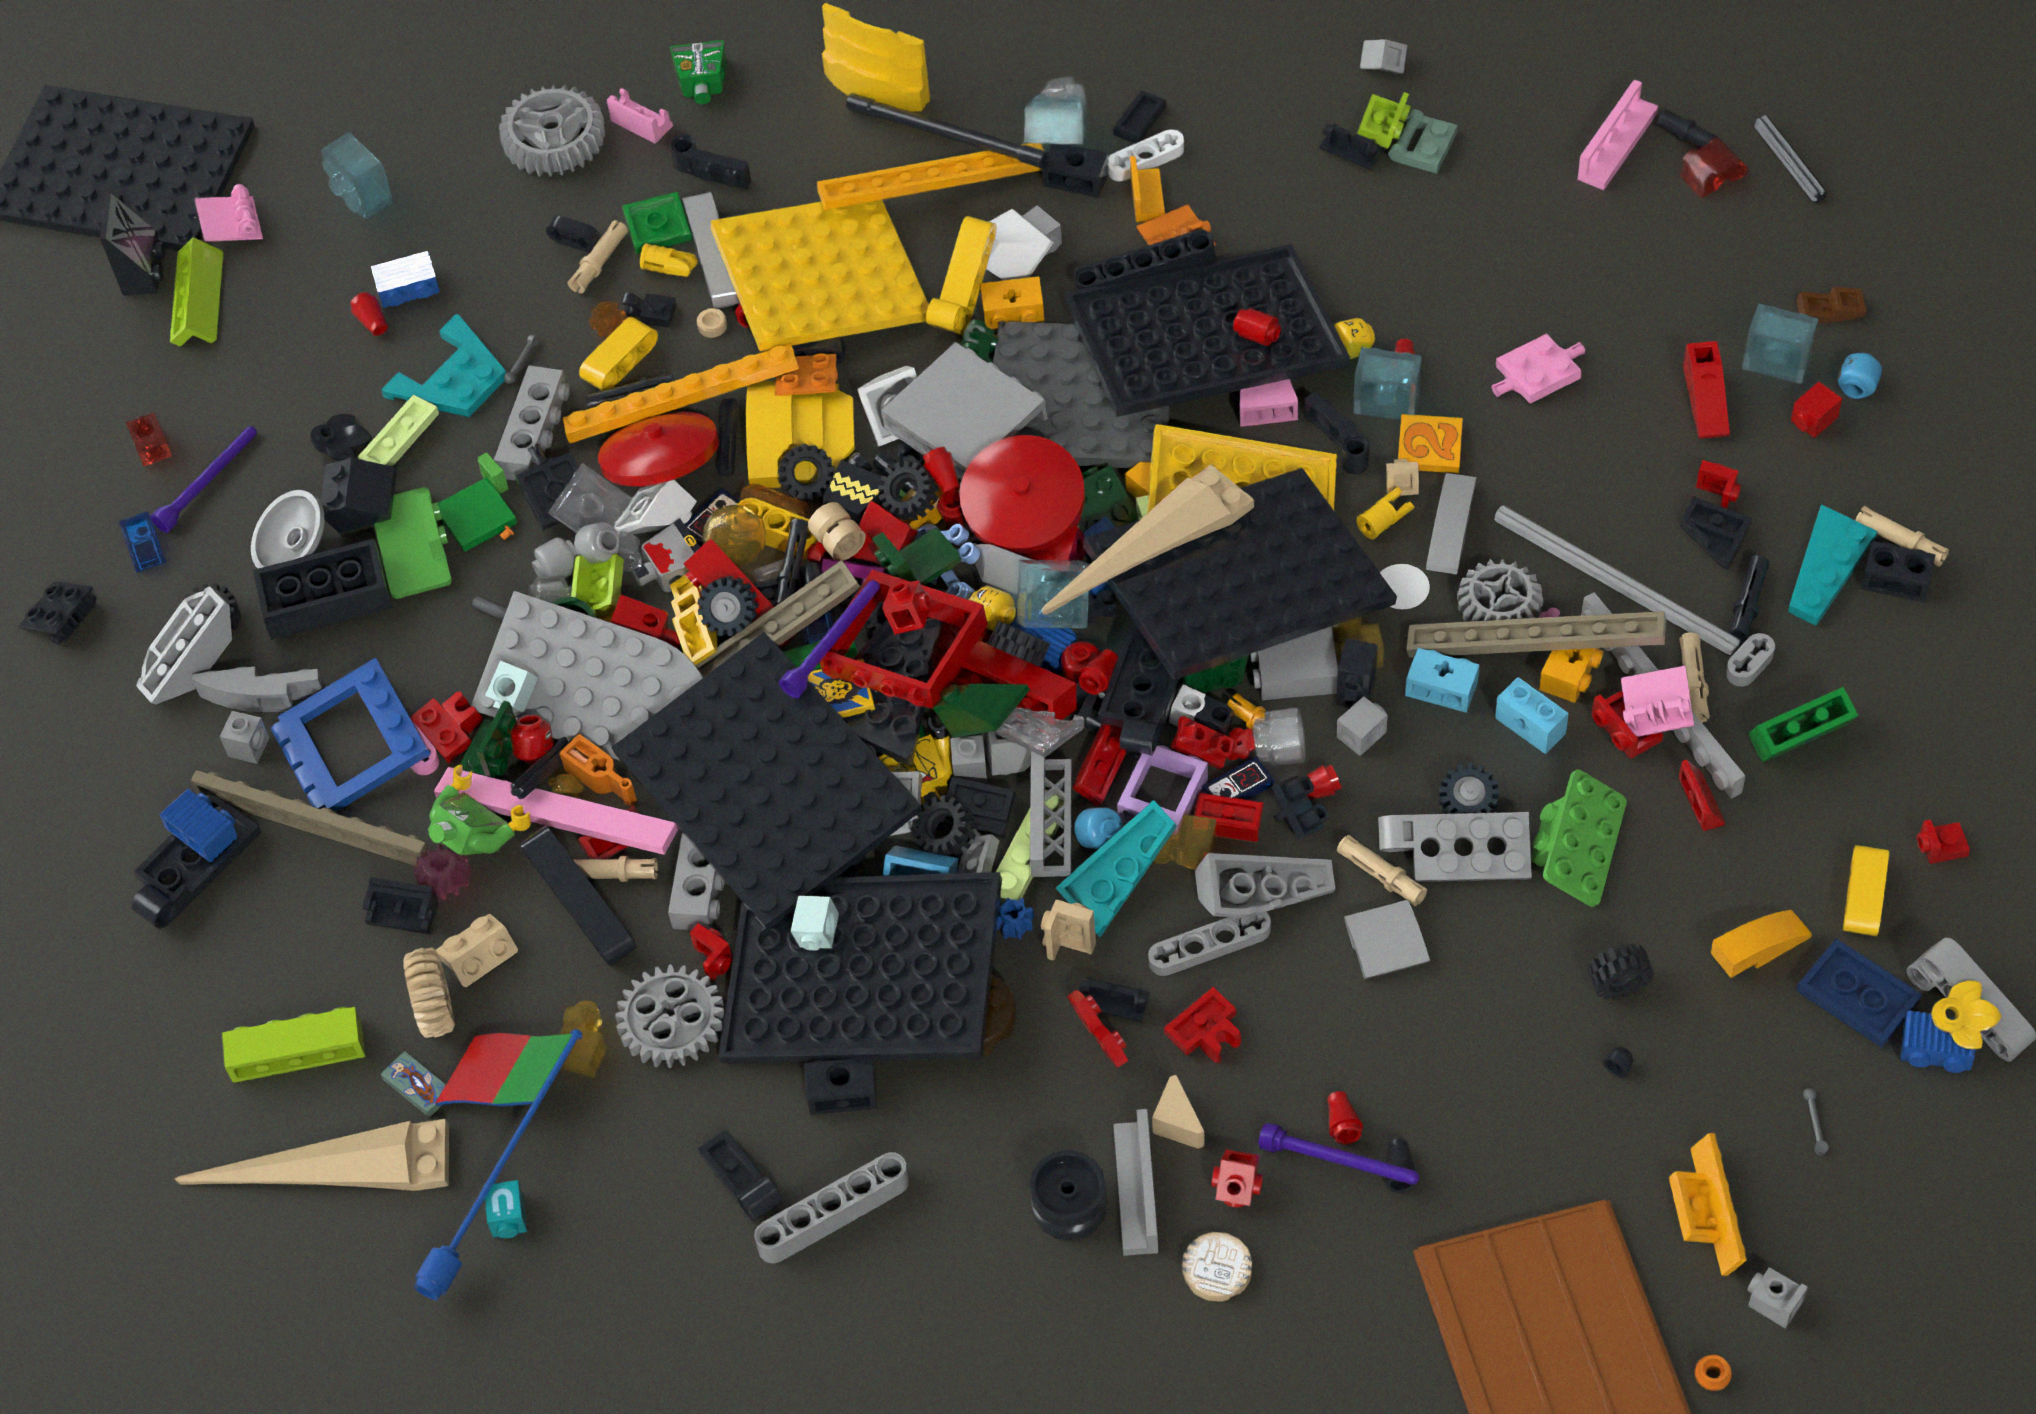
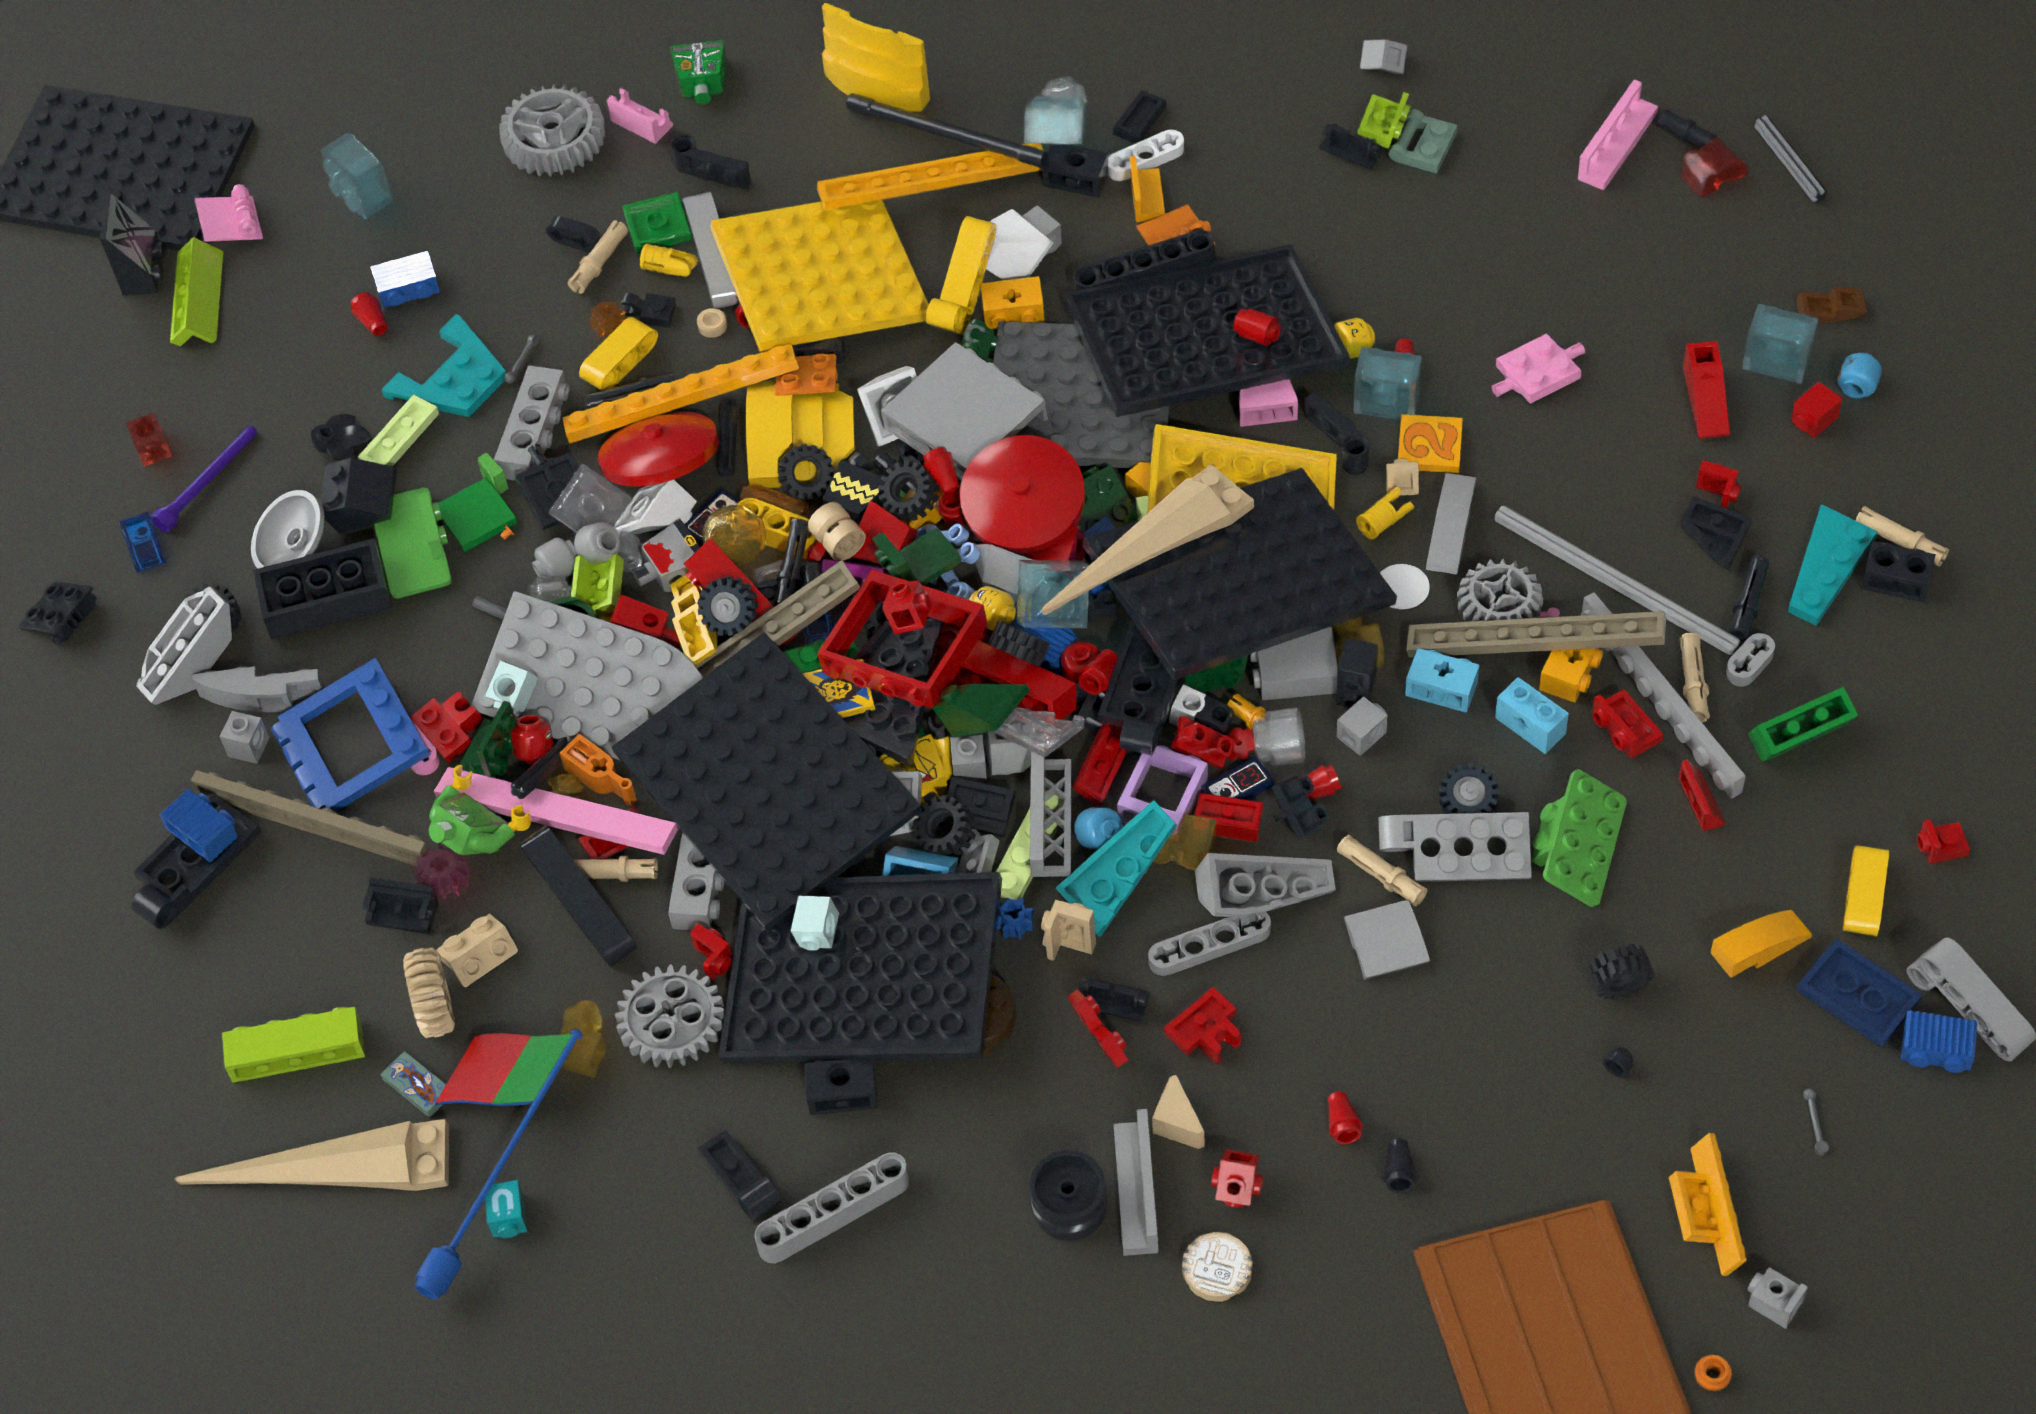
dark purple piece [779,580,880,698] -> none
dark purple piece [1259,1122,1420,1184] -> none
bright pink hinge [1621,666,1694,737] -> none
yellow plate [1932,981,2002,1049] -> none

